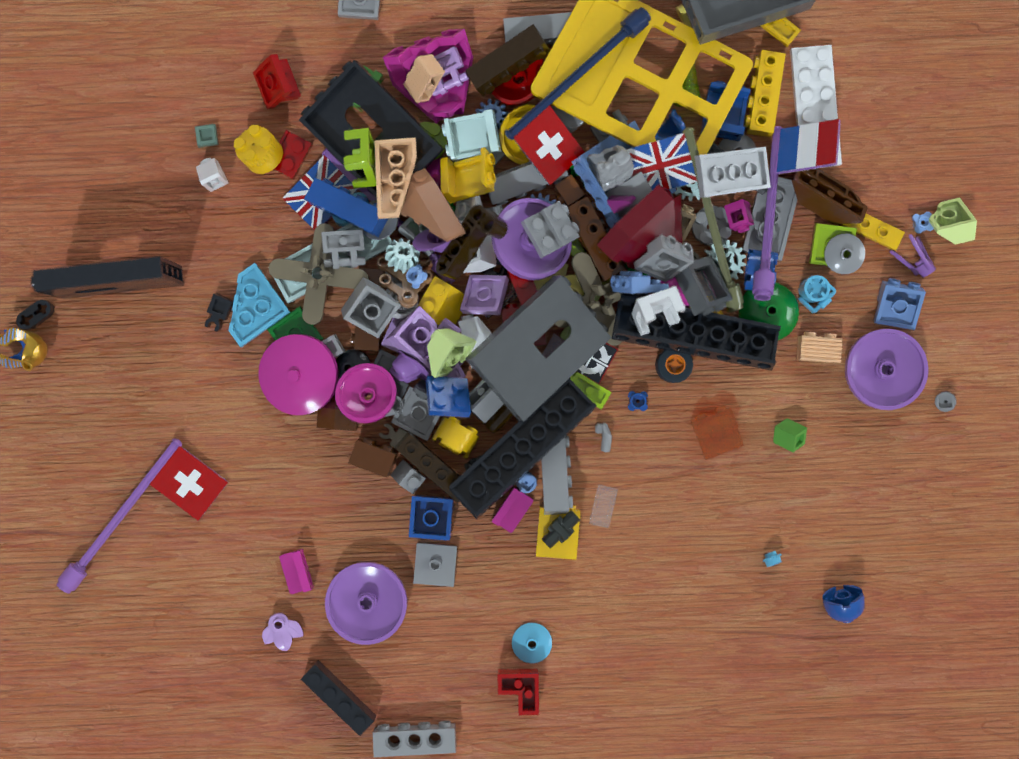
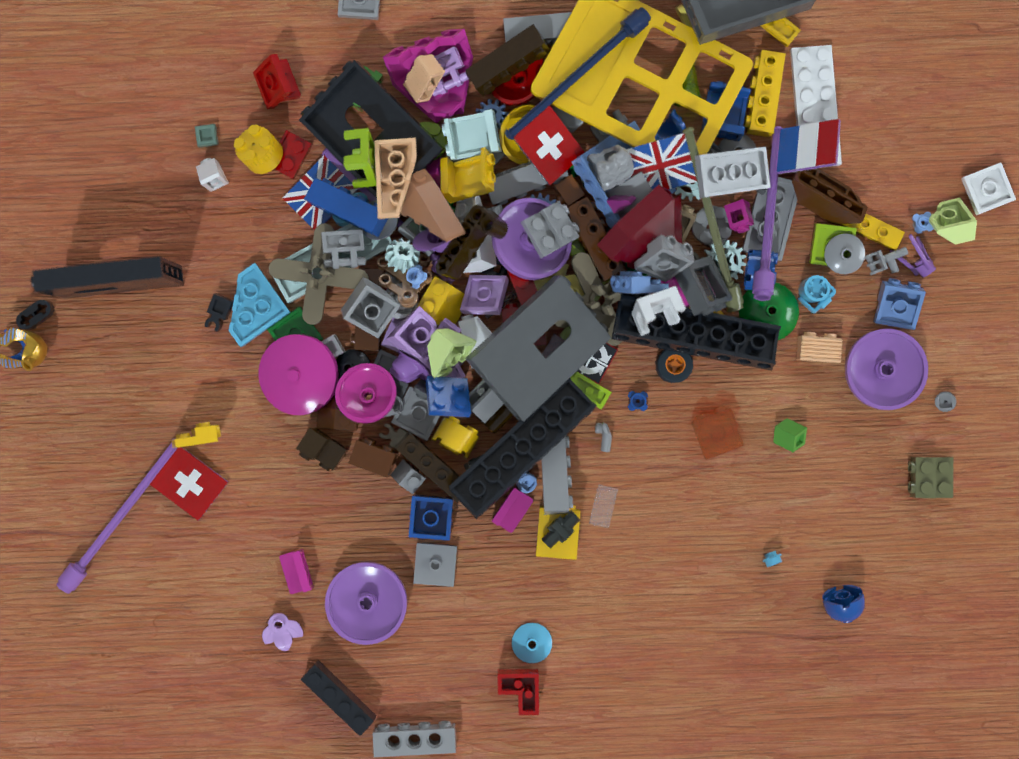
none -> yellow plate [171,422,221,448]
none -> dark brown brick [296,427,349,471]
none -> light grey arm [865,247,908,276]
none -> olive plate [908,457,954,498]
none -> white plate [961,162,1016,215]

